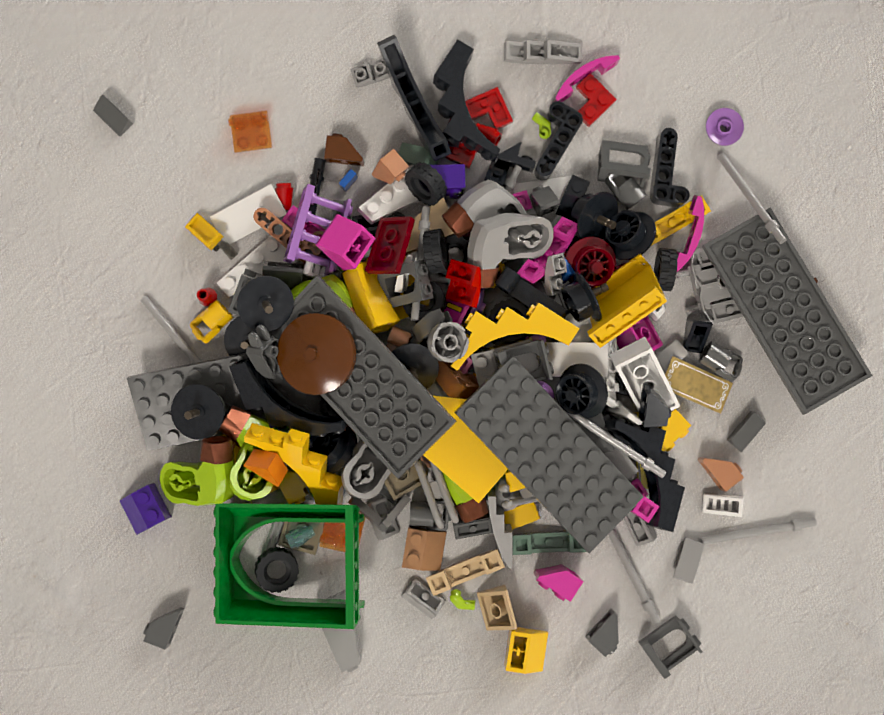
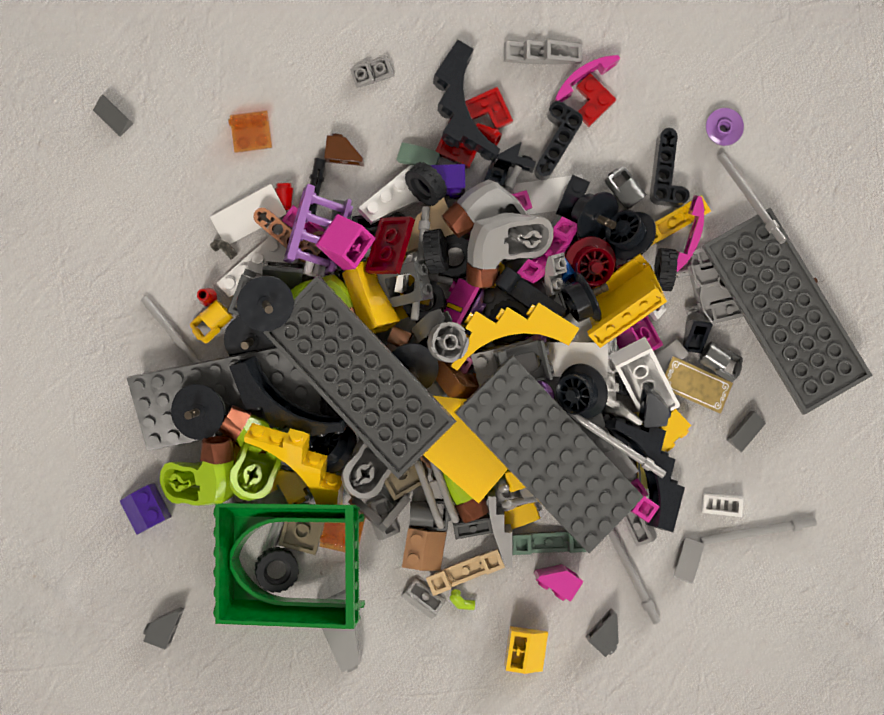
yellow tile [185,213,224,250] -> none
orange slope [243,449,288,487] -> none
dark grey hinge [246,325,281,379] -> none
reddish brown dish [277,313,356,395] -> none
clear light blue cone [285,525,316,549] -> none
blue tile [339,169,358,192] -> none
nougat slope [372,149,409,184] -> none
black arch [377,35,452,162] -> none
red slope [445,259,481,308] -> none
tan slope [477,585,517,630] -> none
dark grey slope [529,185,560,217] -> none
lime arm [531,112,551,139] -> none
dark grey panel [597,140,651,187] -> none
dark grey panel [638,615,703,679] -> none
nougat slope [697,457,744,492] -> none

